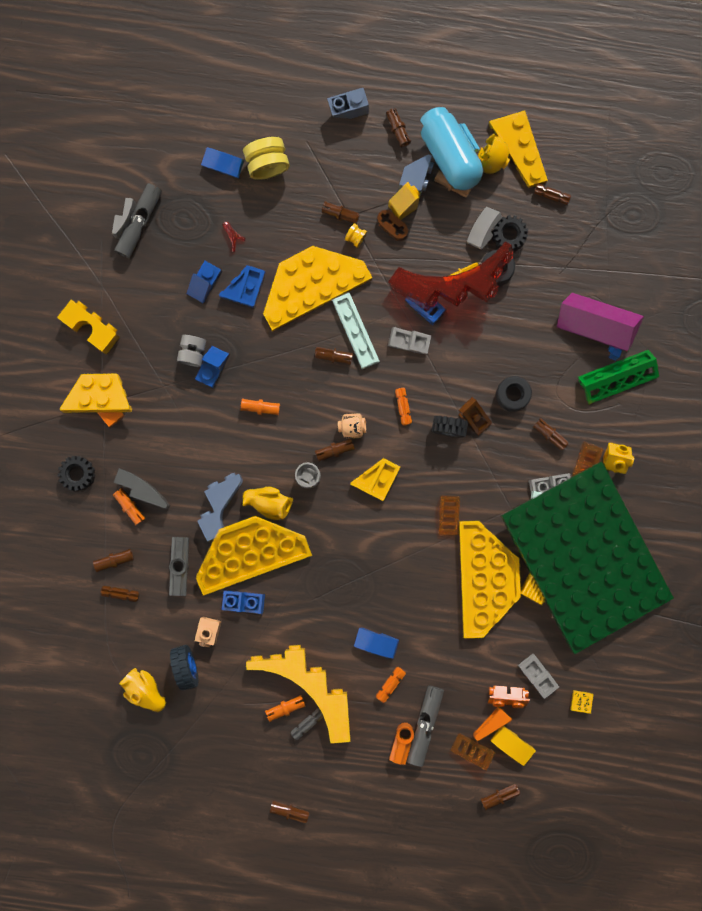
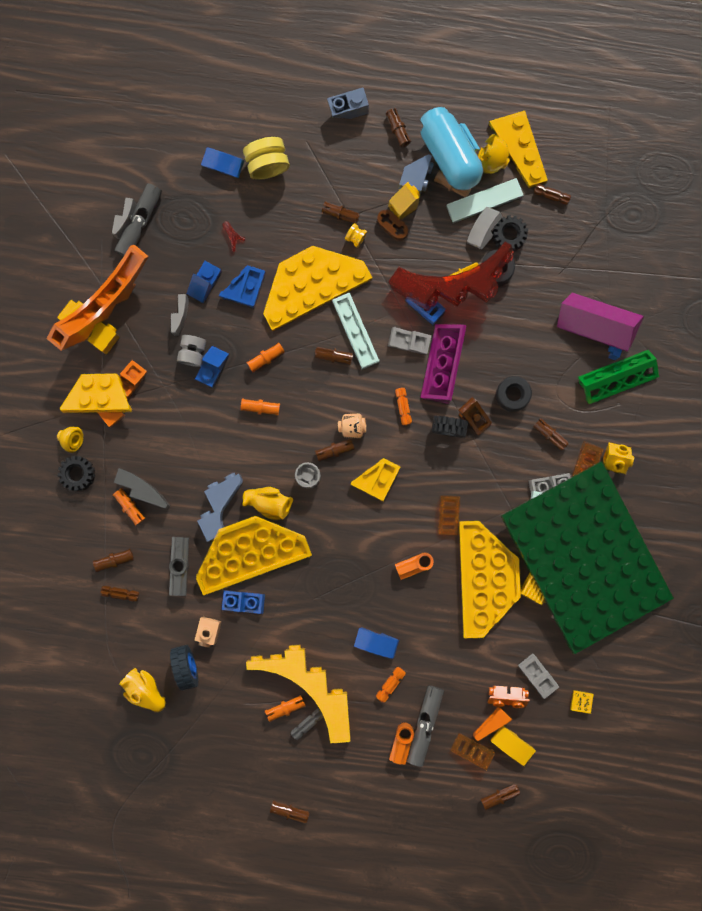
none -> orange arch [46,245,149,351]
none -> yellow brick [57,426,83,453]
none -> orange slope [120,360,147,399]
none -> light grey slope [171,294,188,336]
none -> orange pin [246,342,285,372]
none -> orange piece [395,552,434,580]
none -> magenta slope [421,324,466,404]
none -> light aqua tile [446,178,523,223]

